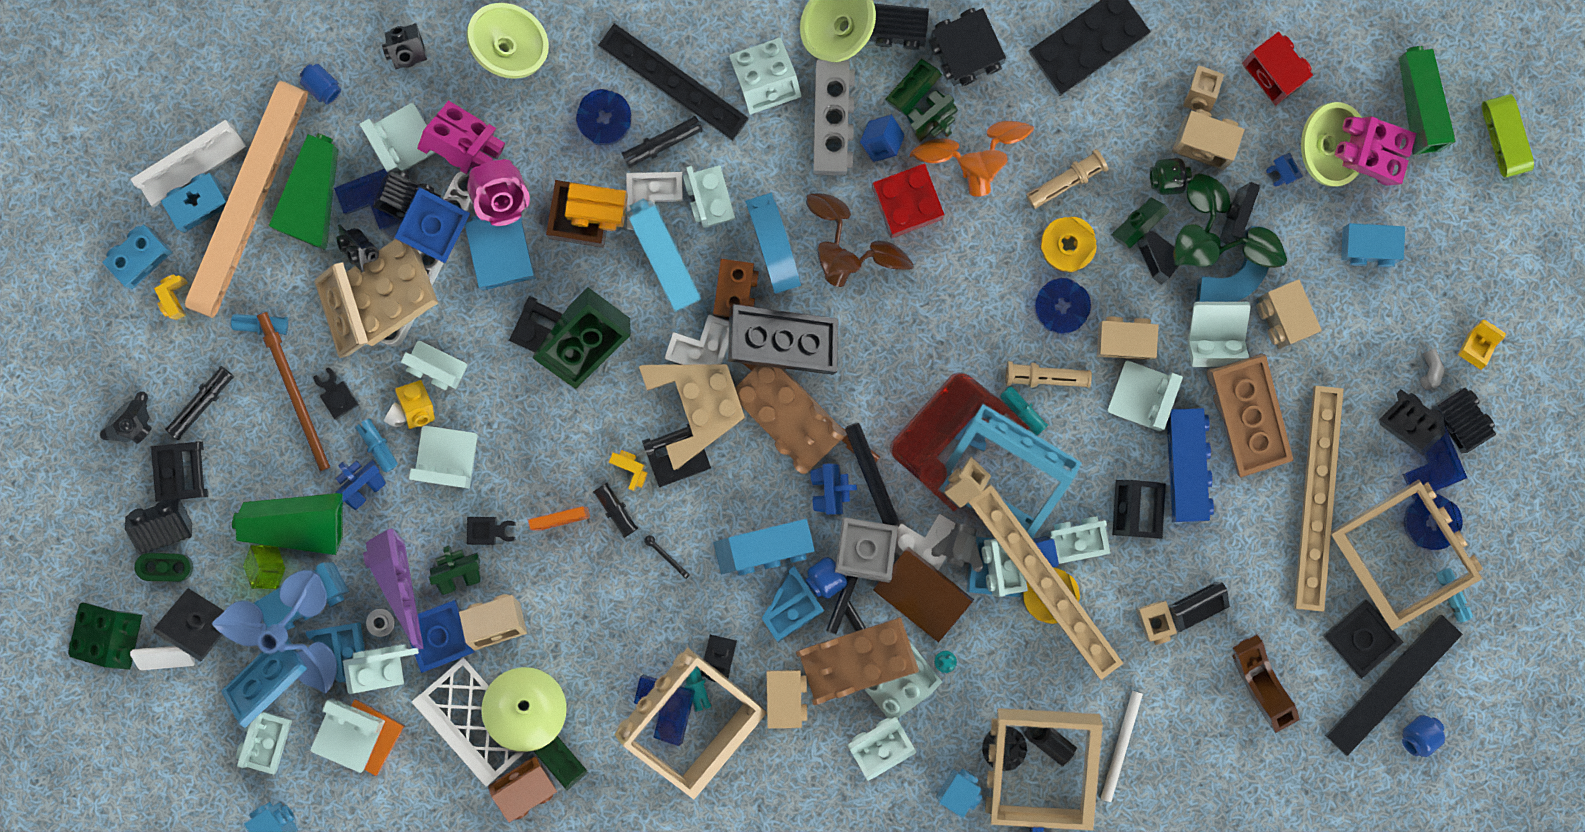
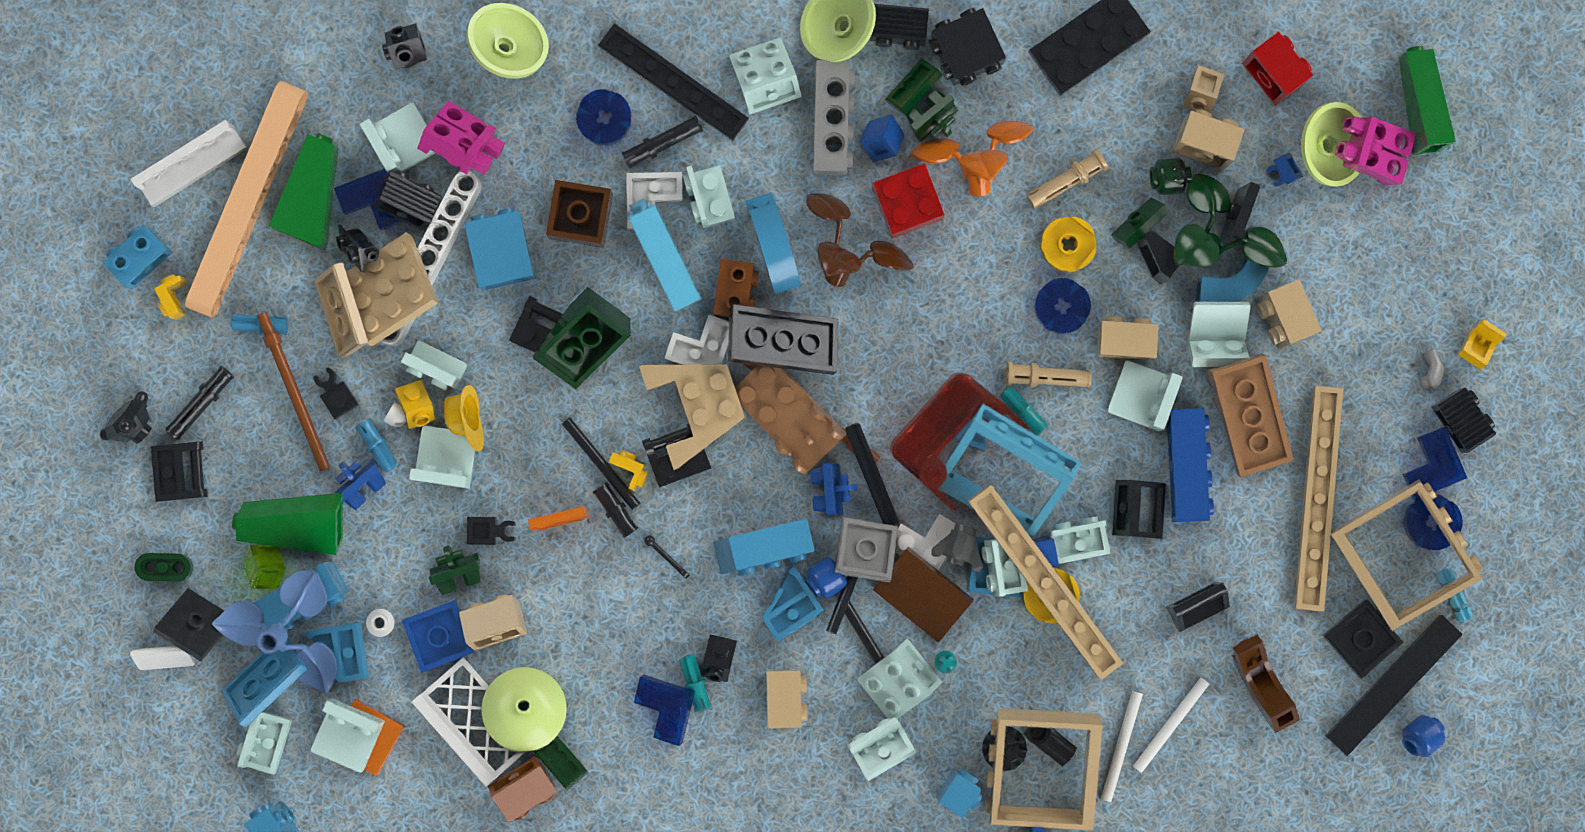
dark green bracket [68,602,143,670] -> none
black brick [125,498,192,555] -> none
dark azure brick [161,173,228,233] -> none
blue brick [300,64,342,105] -> none
light aqua bracket [343,644,419,694] -> none
medium lavender wedge [363,528,424,650] -> none
blue plate [393,187,470,263] -> none
dark pink brick [467,159,530,226] -> none
light orange brick [565,183,628,231] -> none
tan window [614,647,767,799] -> none
medium nougat hinge [796,617,919,706] -> none
tan brick [944,457,991,508] -> none
tan brick [1136,600,1177,645] -> none
dark azure brick [1341,223,1405,267] -> none
black bracket [1379,389,1446,455] -> none
lime beam [1481,94,1534,178] -> none
none -> yellow piece [444,385,484,452]
none -> black bar [562,417,640,510]
none -> white bar [1133,677,1209,773]

